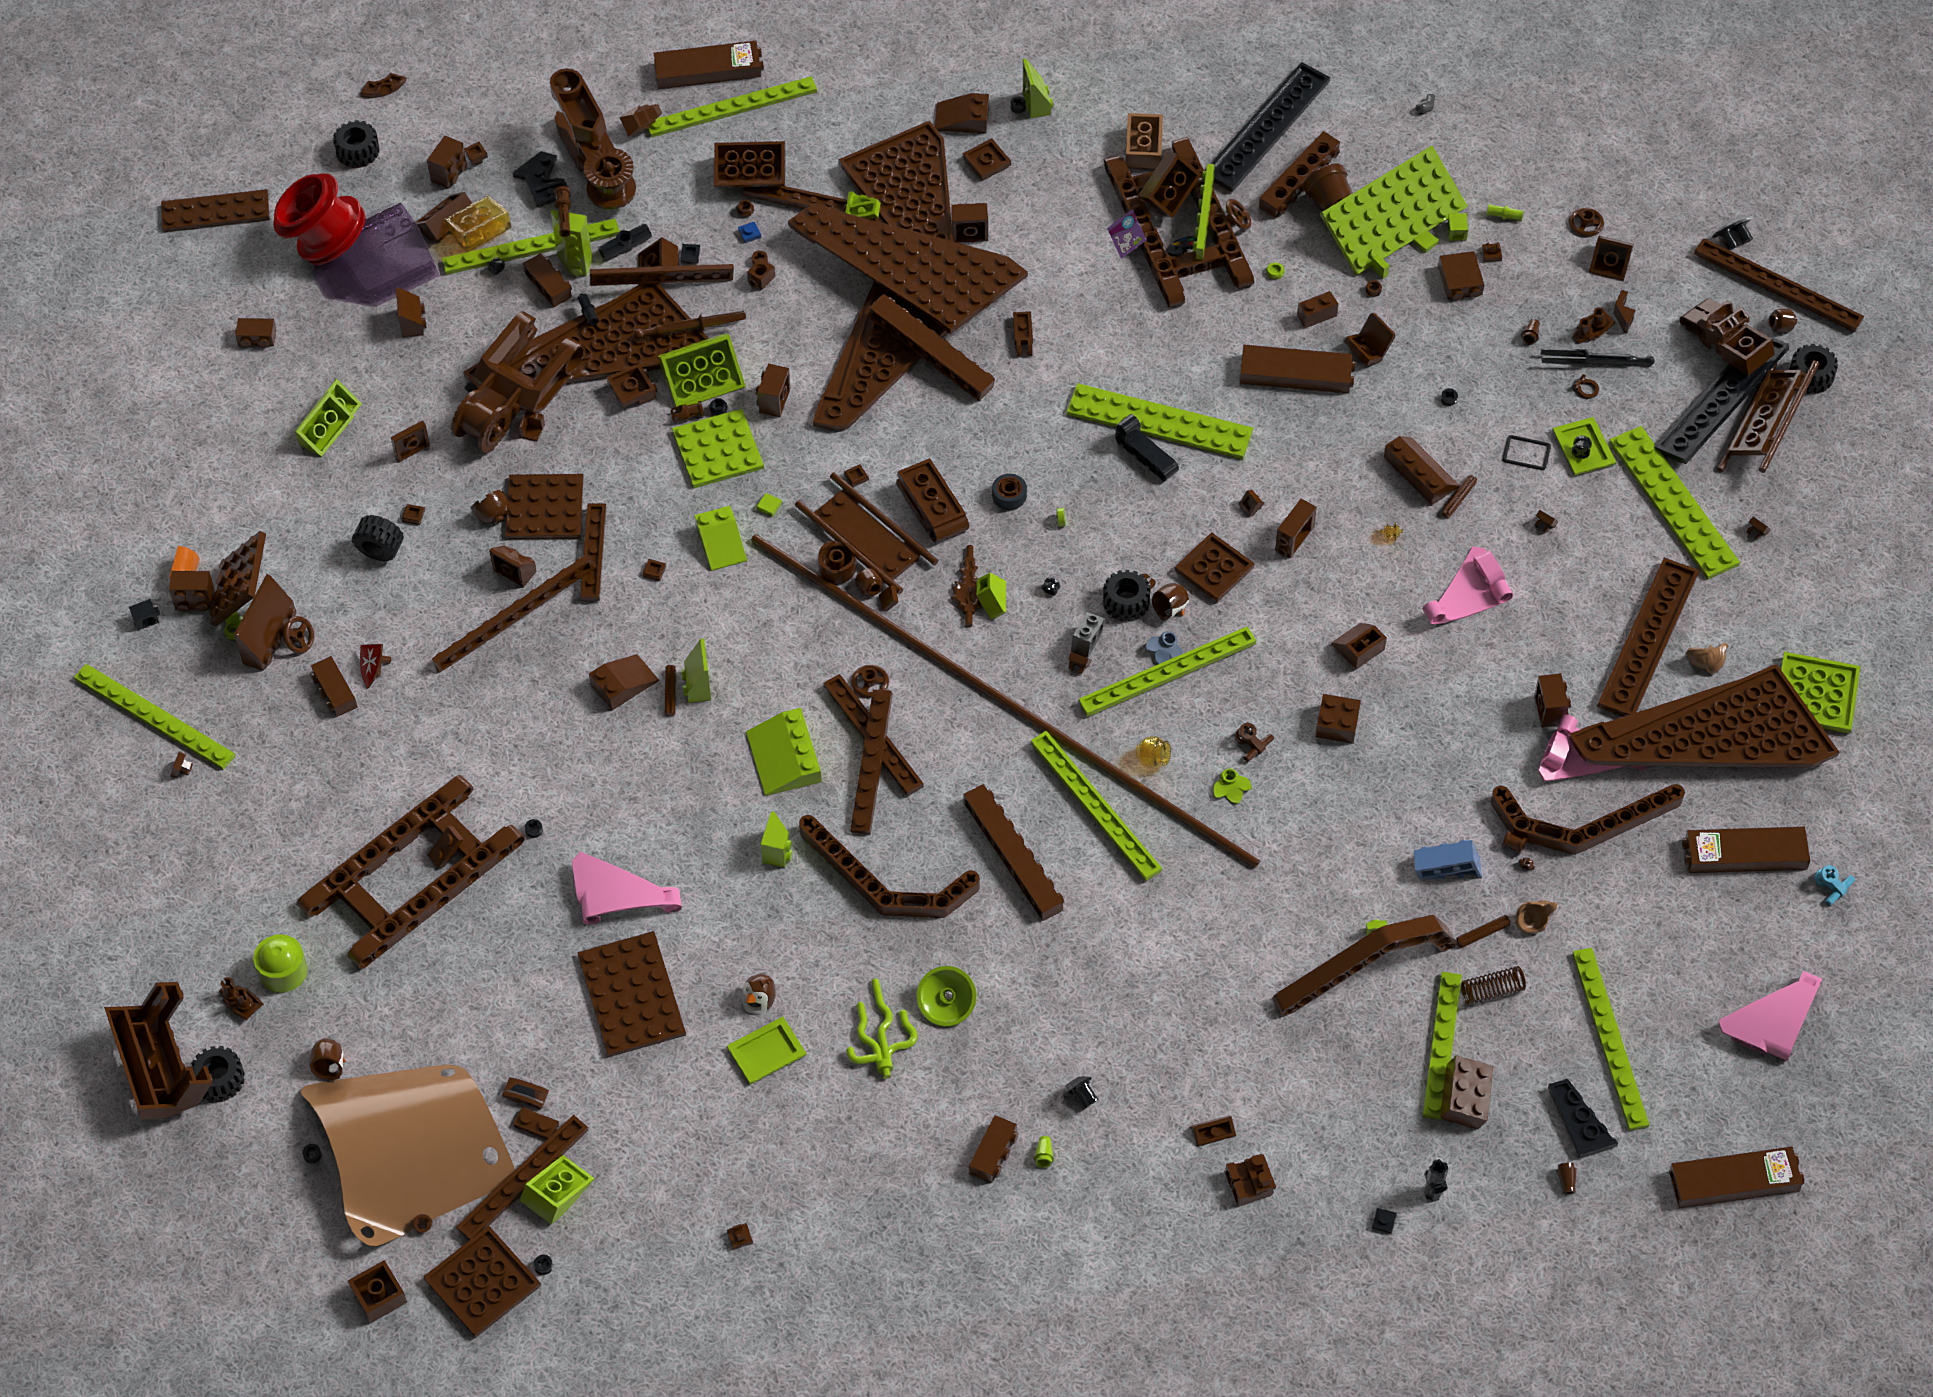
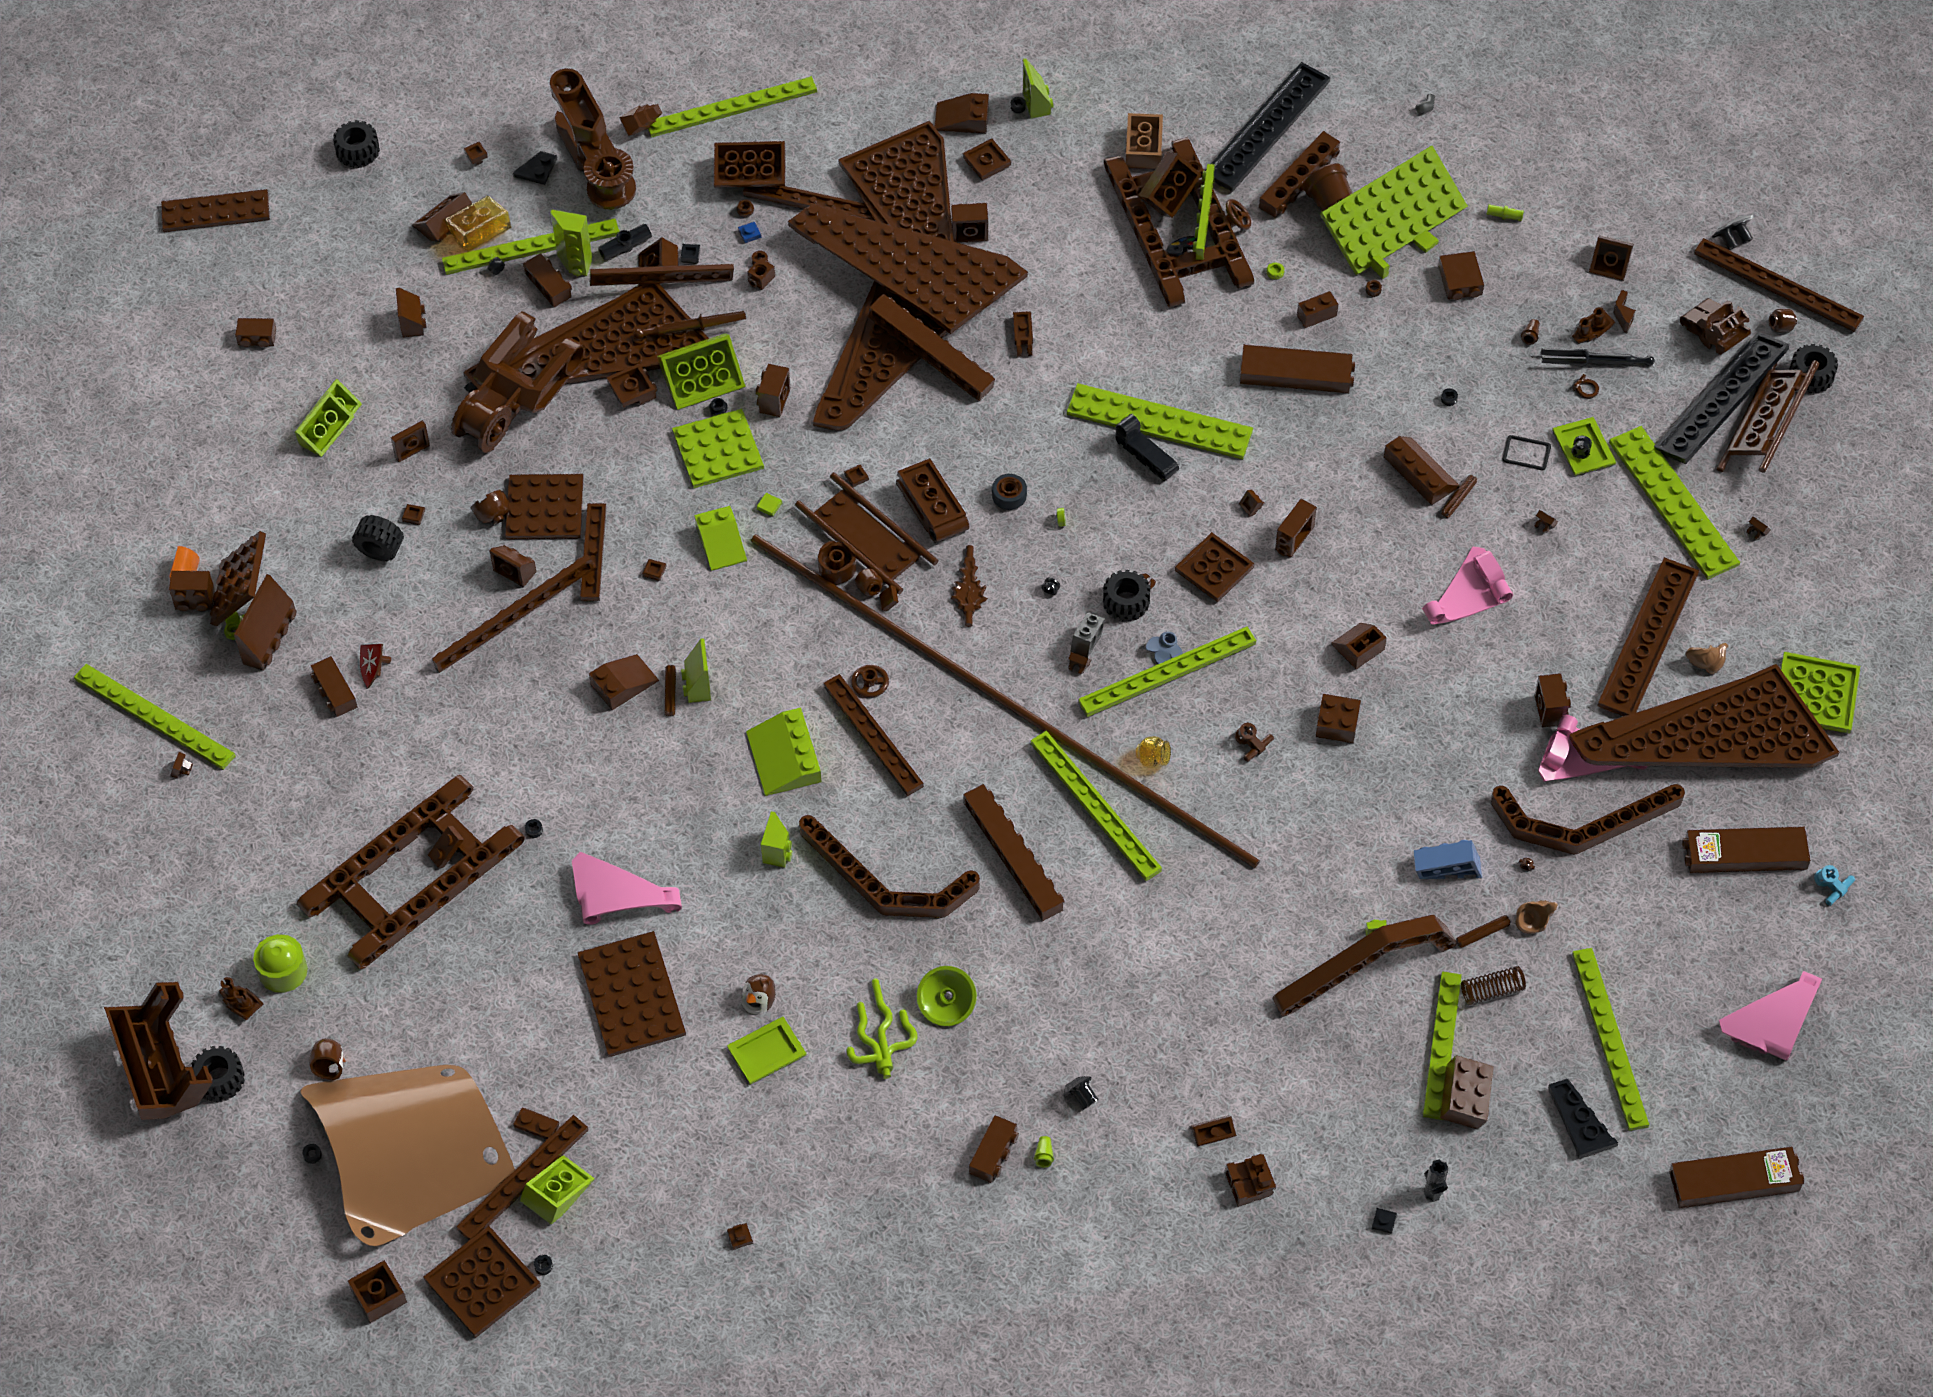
black brick [129,599,160,630] -> none
red wheel [273,173,365,265] -> none
reddish brown piece [283,616,315,654] -> none
clear purple windscreen [311,202,440,307] -> none
reddish brown tile [360,73,407,98] -> none
reddish brown bush [413,1214,432,1233] -> none
reddish brown brick [427,135,467,189] -> none
reddish brown slope [502,1077,550,1110] -> none
reddish brown panel [519,411,545,441] -> none
black wing [525,175,570,207] -> none
reddish brown pin [554,186,571,237] -> none
black axle [577,293,599,326] -> none
reddish brown brick [653,40,764,89] -> none
reddish brown piece [670,401,704,422] -> none
lime wing [845,191,881,220] -> none
reddish brown plate [850,689,893,834] -> none
lime slope [977,572,1006,619] -> none
sticker [1107,210,1147,259] -> none
reddish brown piece [1152,583,1189,621] -> none
lime plate [1213,768,1252,804] -> none
reddish brown bracket [1344,313,1395,365] -> none
clear yellow wheel [1380,522,1403,541] -> none
lime brick [1447,213,1468,241] -> none
reddish brown tile [1482,242,1502,262] -> none
reddish brown bush [1502,831,1527,855] -> none
reddish brown cone [1556,1162,1577,1194] -> none
reddish brown piece [1569,208,1604,237] -> none
reddish brown brick [1720,324,1775,376] -> none

